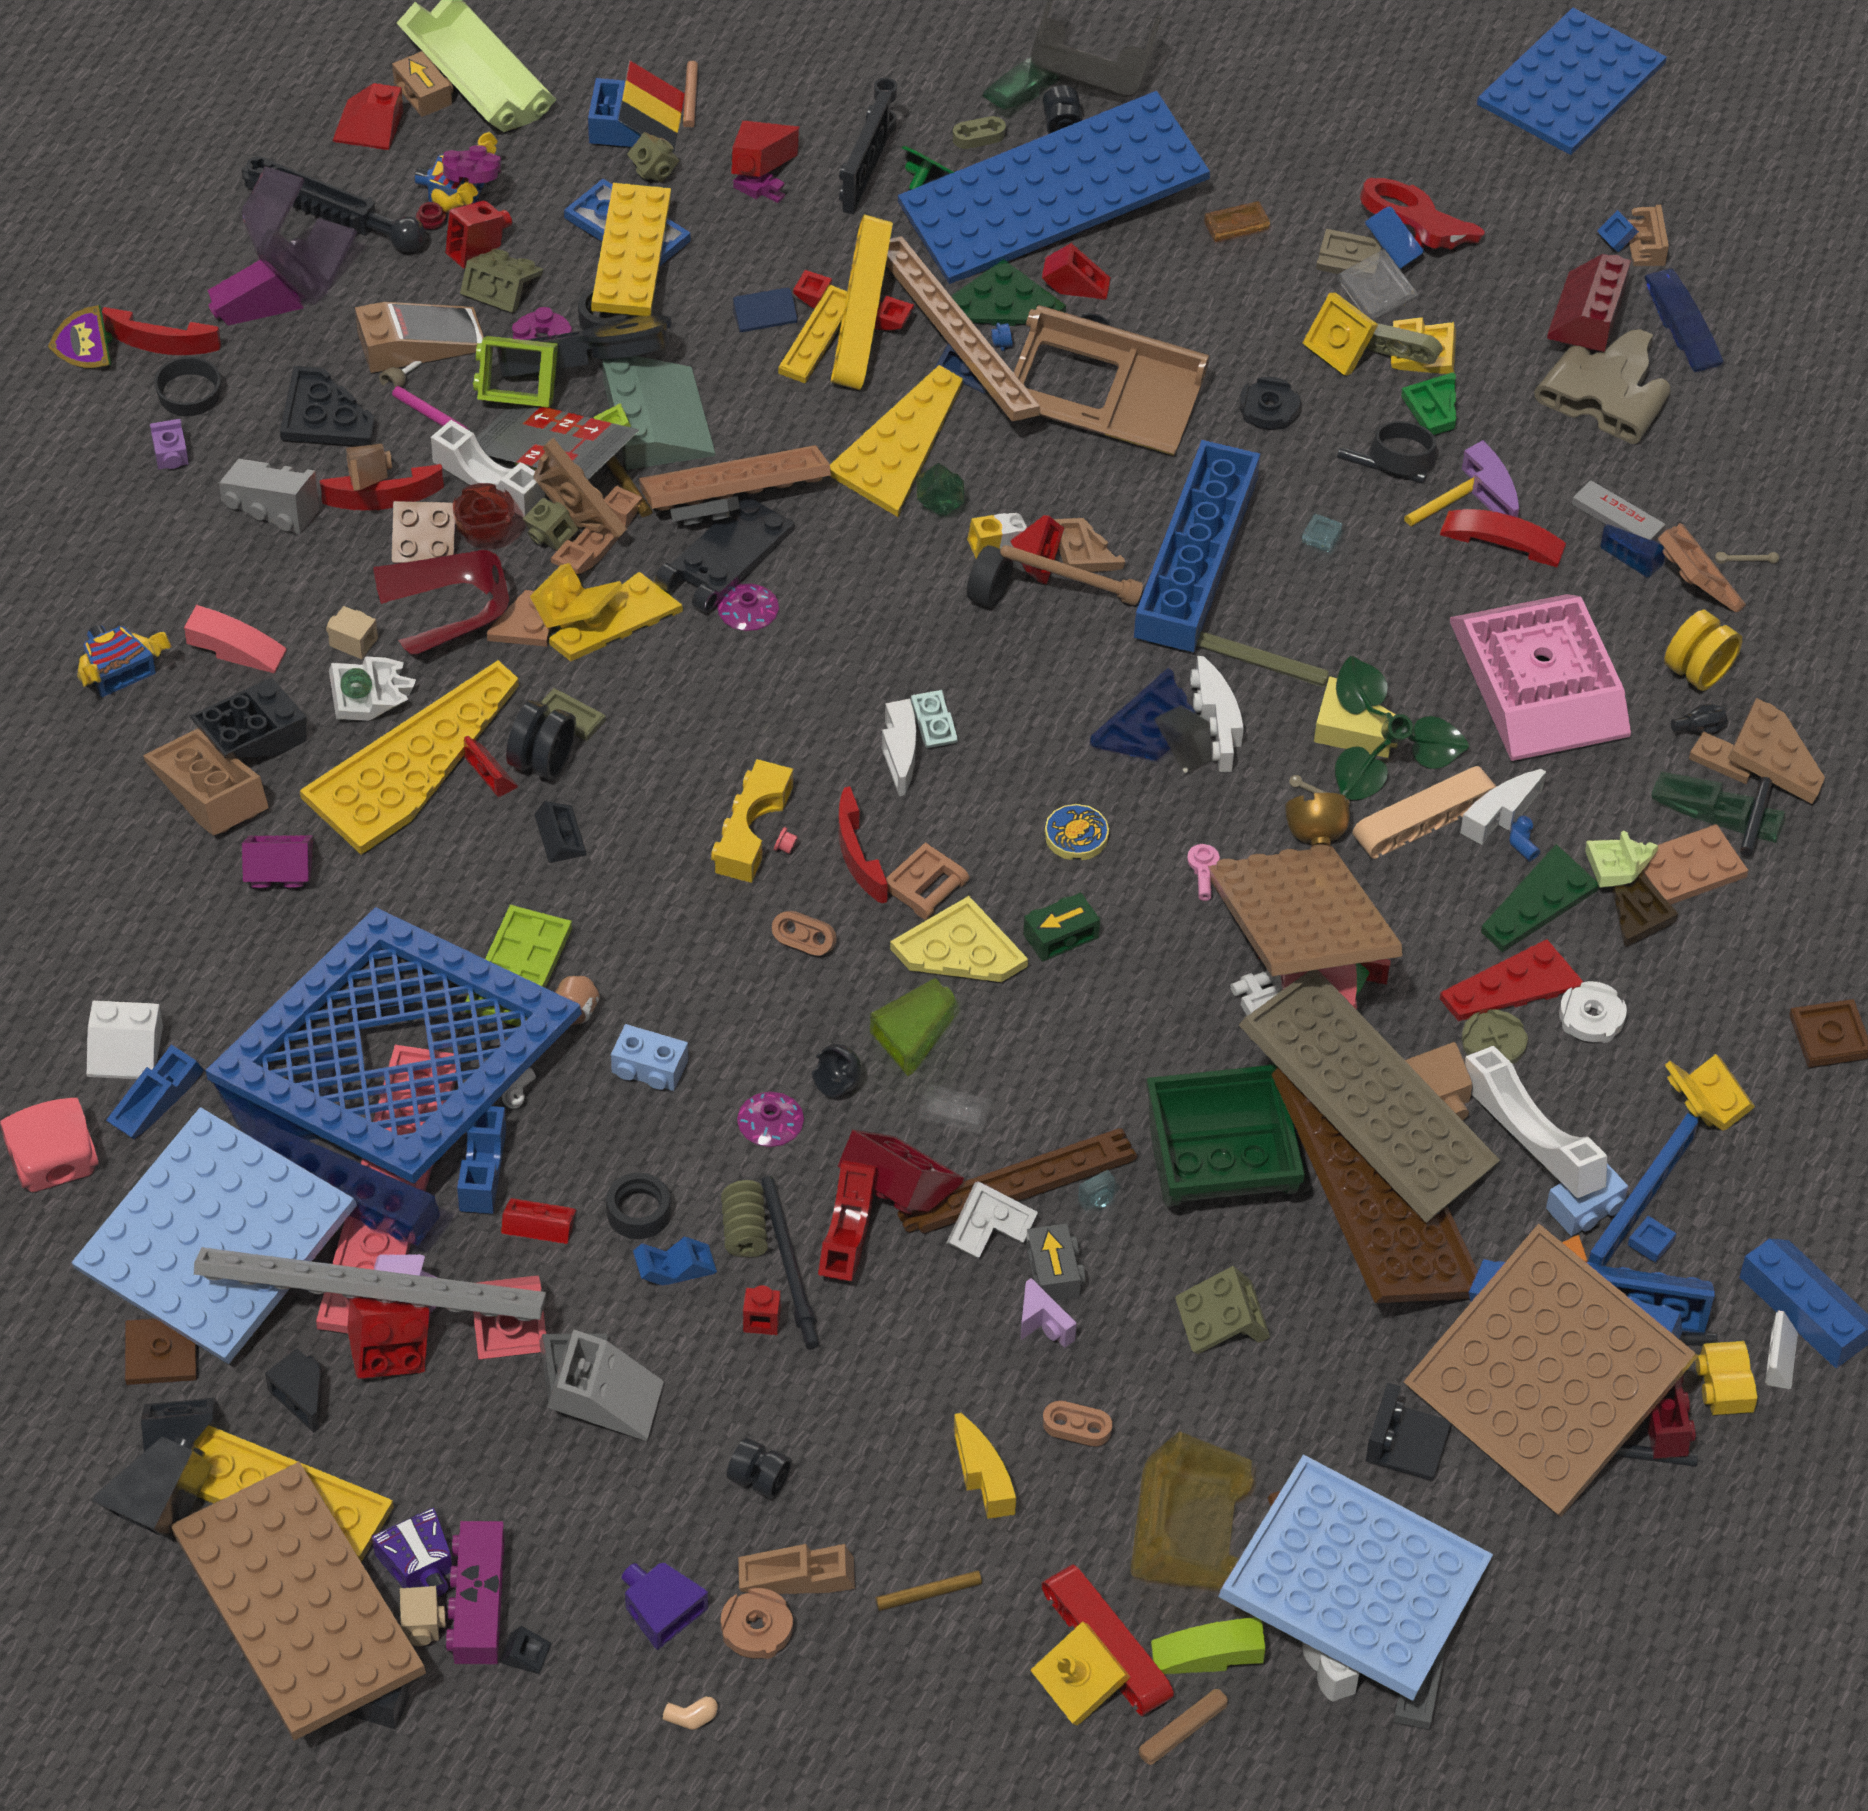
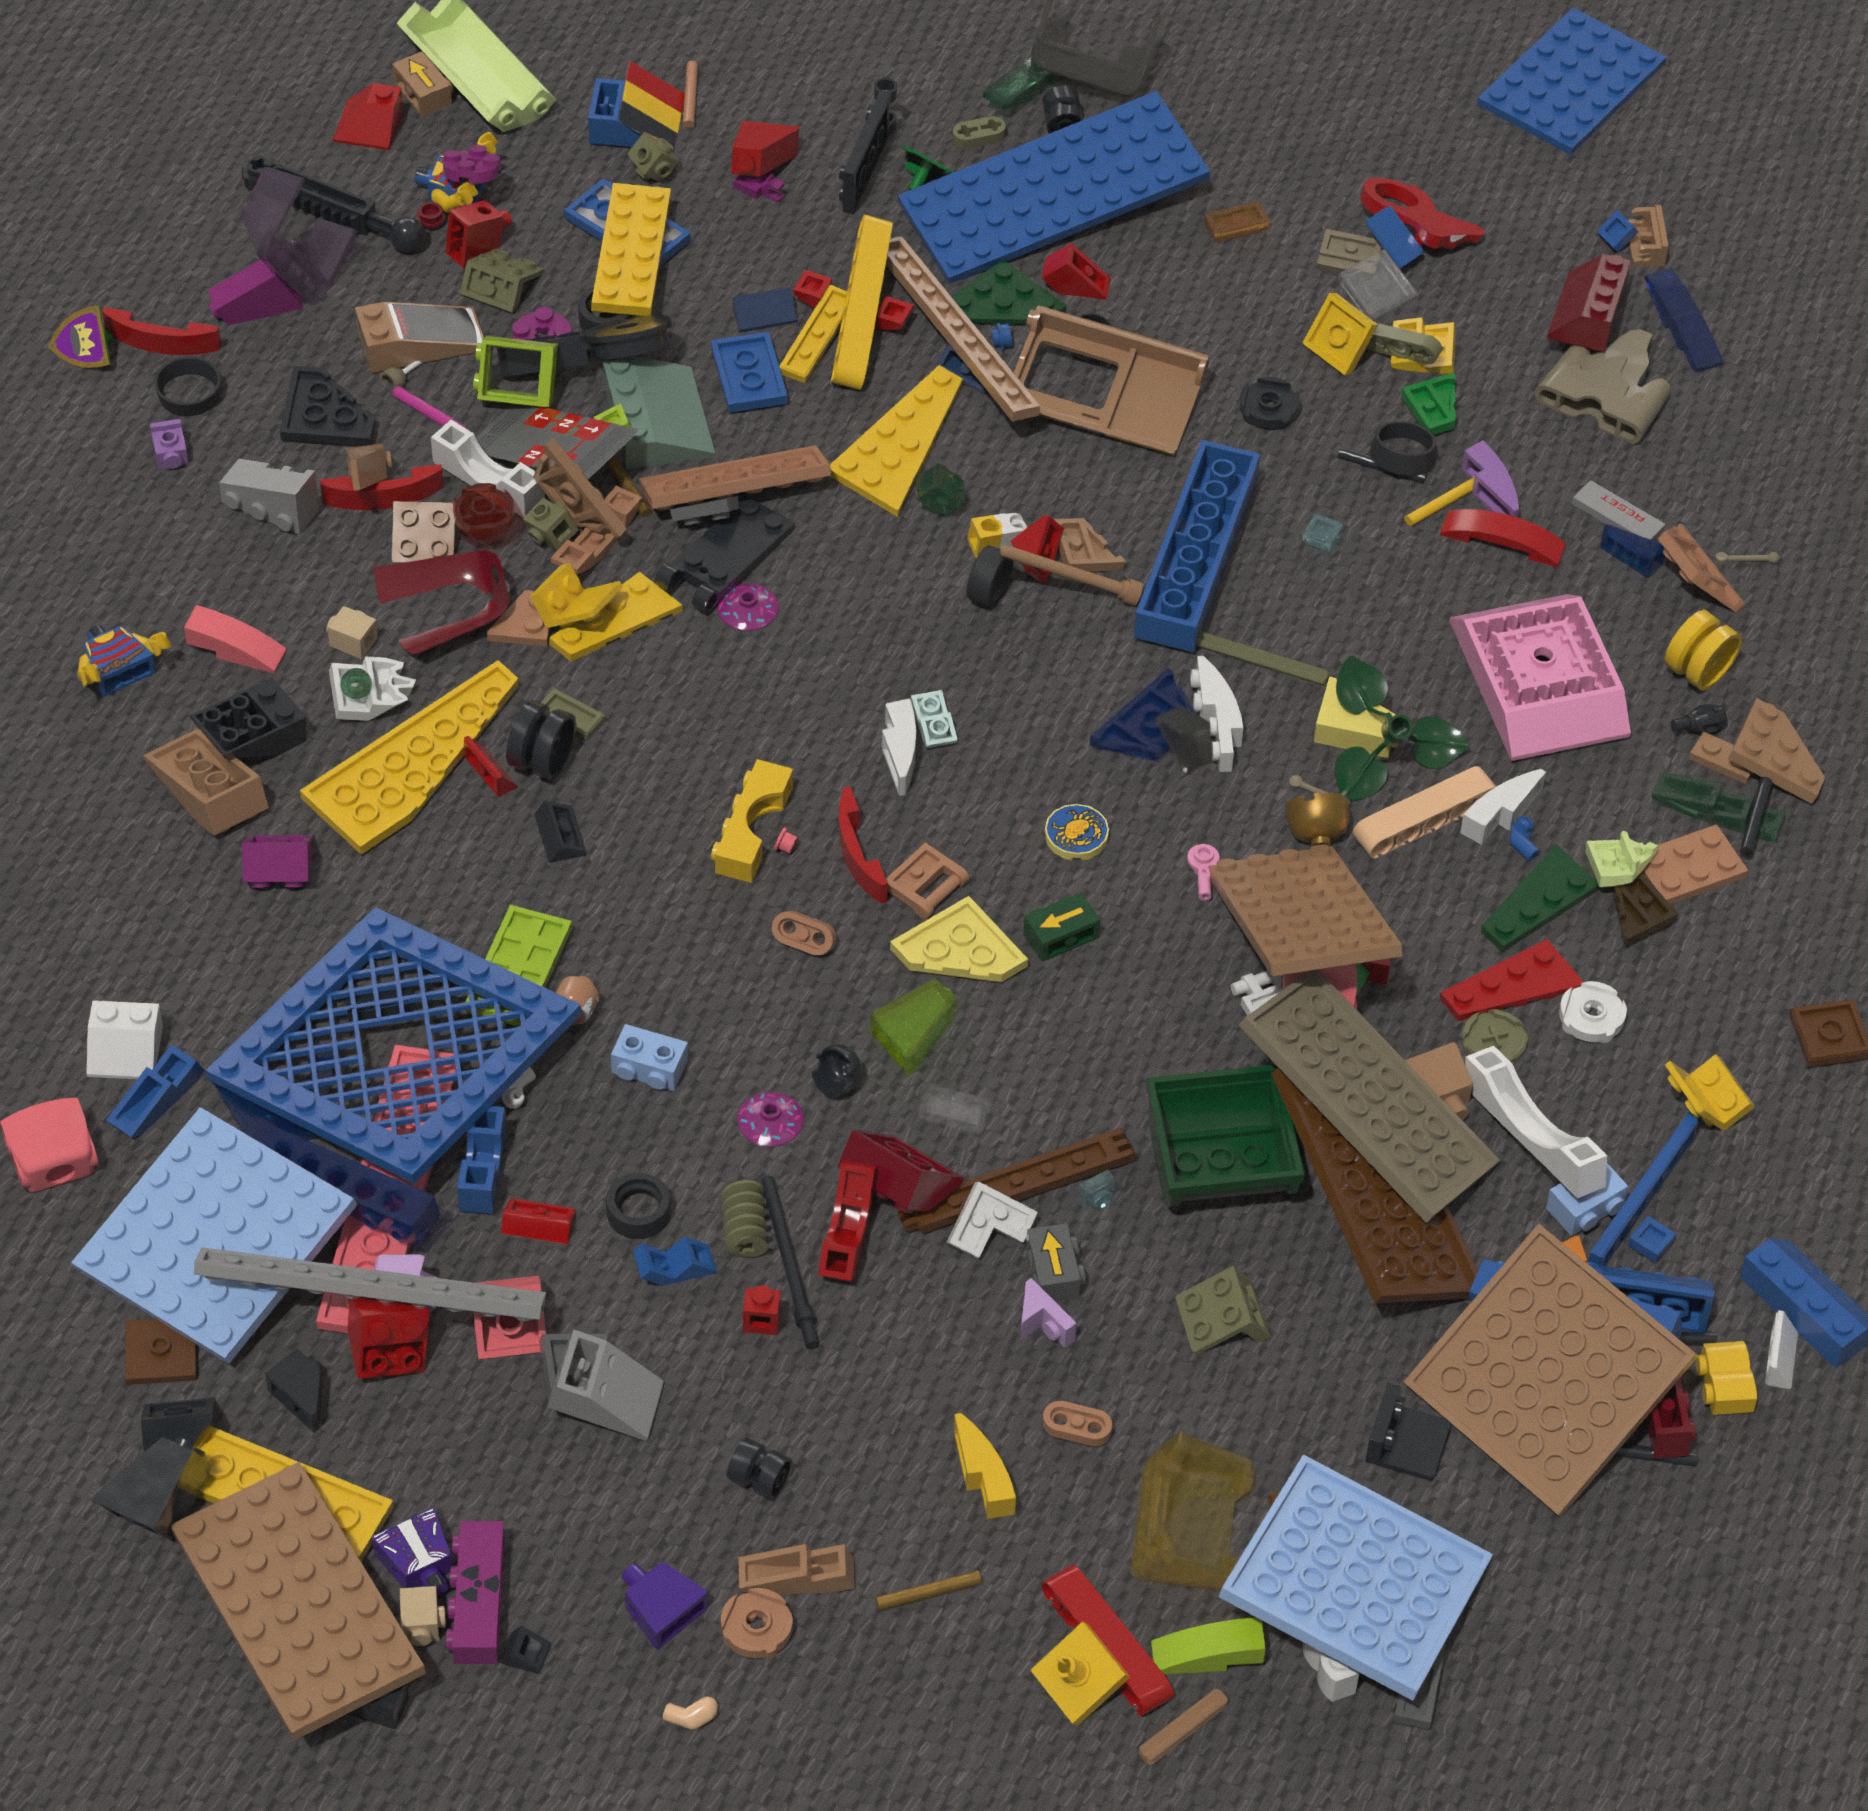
none -> blue plate [710,332,788,413]

